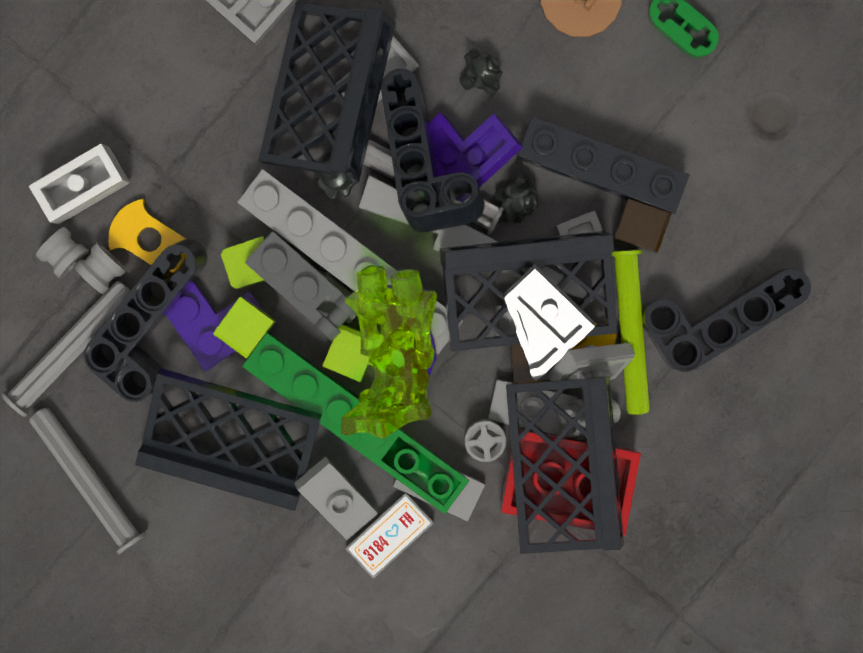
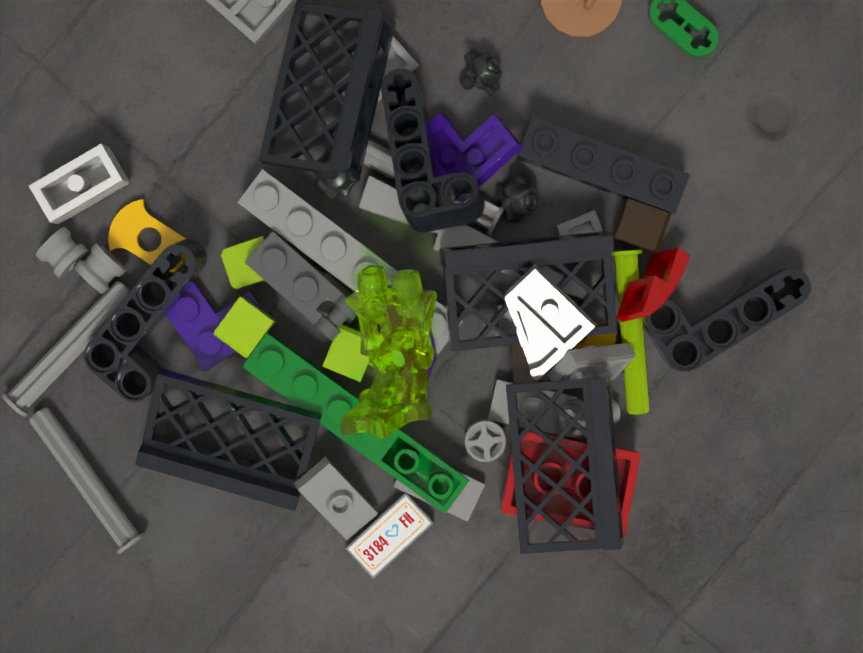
none -> red slope [616,247,690,322]

